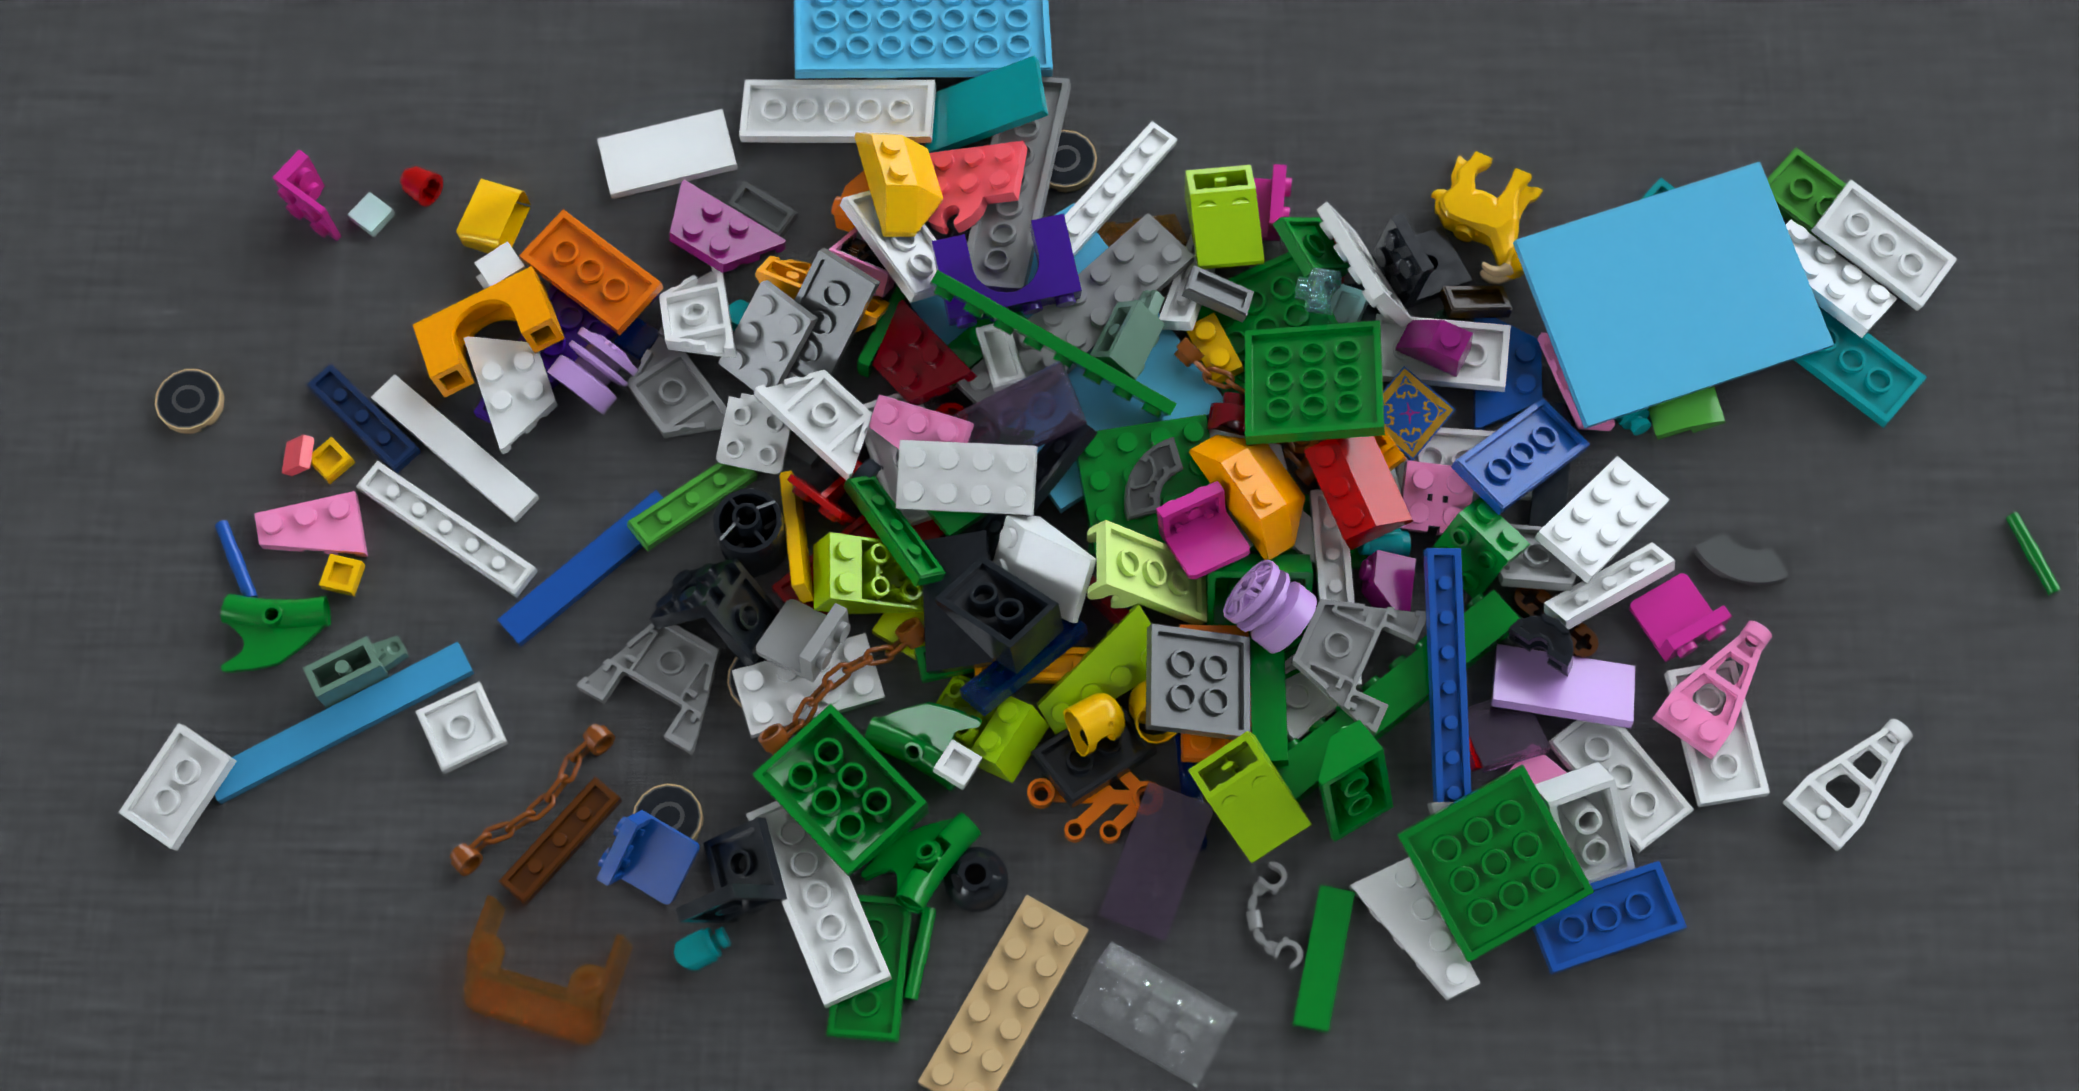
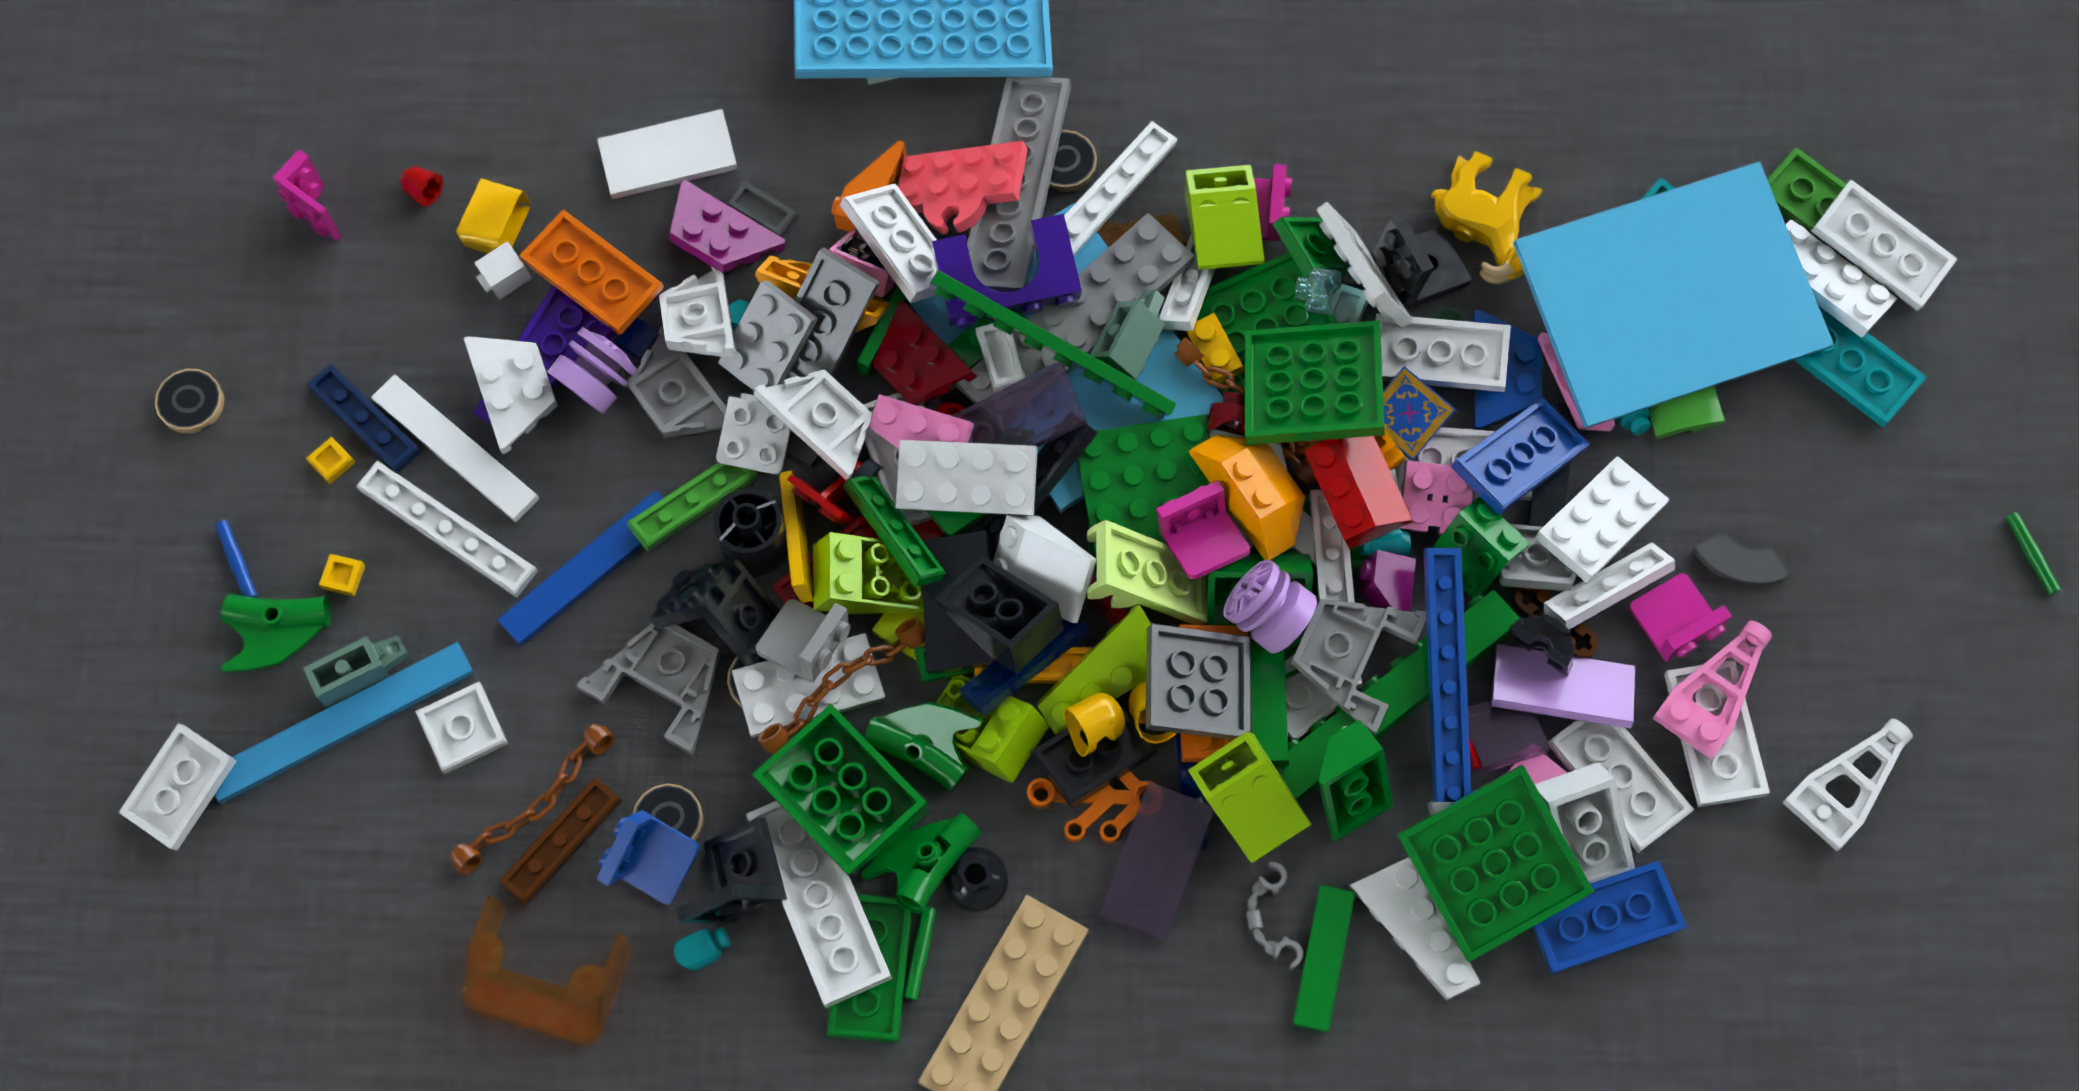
bright pink wing [254,491,368,557] -> none
coral tile [282,434,314,476] -> none
light aqua tile [347,192,396,237] -> none
light orange arch [412,266,565,398] -> none
white plate [739,80,936,143] -> none
yellow wedge [854,132,943,237] -> none
teal tile [925,55,1048,153] -> none
white plate [933,739,982,790] -> none
clear slope [1071,941,1238,1088] -> none
dark grey tile [1124,437,1183,522] -> none
dark grey tile [1182,265,1254,323] -> none
magenta slope [1395,319,1473,377] -> none
dark brown tile [1439,286,1513,318] -> none

